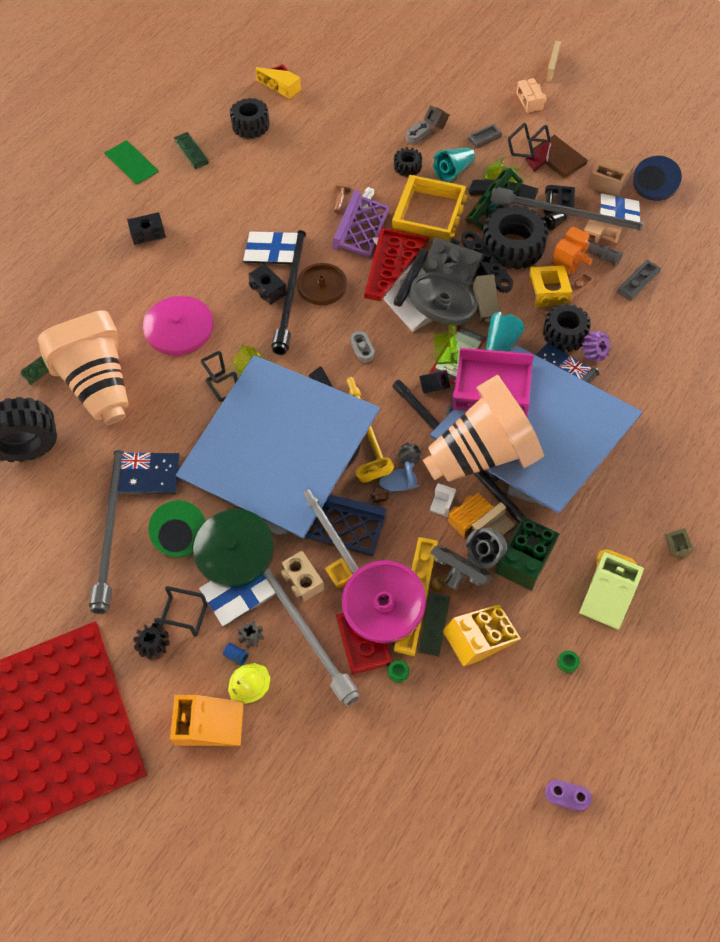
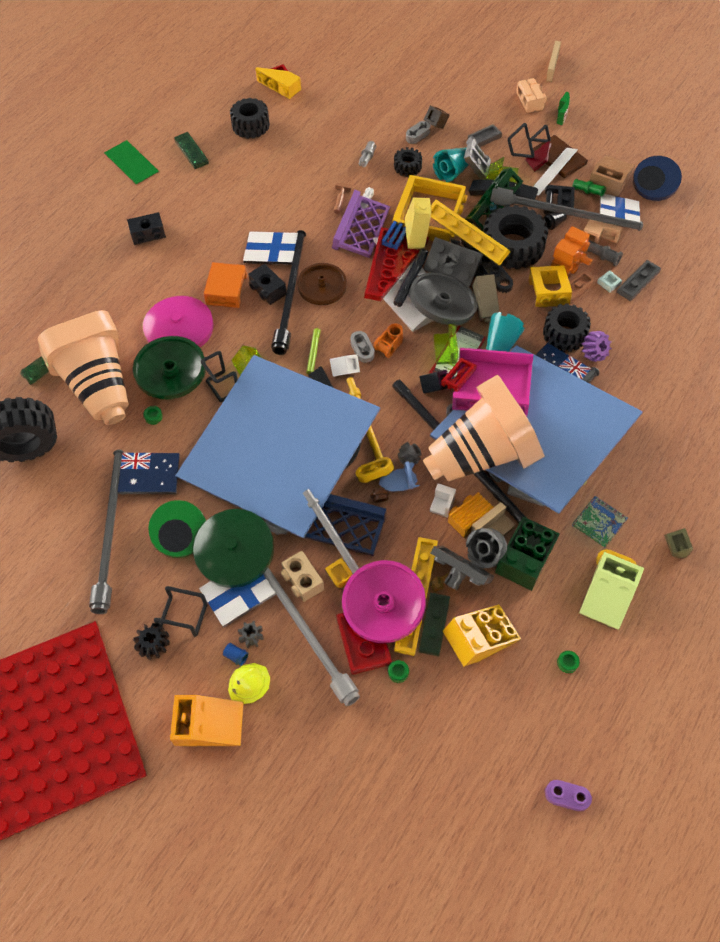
none -> dark green dish [133,336,206,400]
none -> green tile [143,406,163,425]
none -> orange panel [204,262,247,308]
none -> lime bar [306,328,321,375]
none -> white panel [330,354,360,376]
none -> light grey axle [358,141,377,167]
none -> orange piece [373,323,403,358]
none -> blue tile [382,221,406,250]
none -> light yellow slope [405,198,431,249]
none -> yellow plate [431,200,510,266]
none -> red tile [441,358,477,392]
none -> flat silver plate [464,137,491,180]
none -> white sticker [533,148,578,196]
none -> green slope [556,91,570,126]
none -> green pin [572,179,606,197]
none -> clear light blue tile [572,496,628,548]
none -> light aqua tile [597,270,622,293]

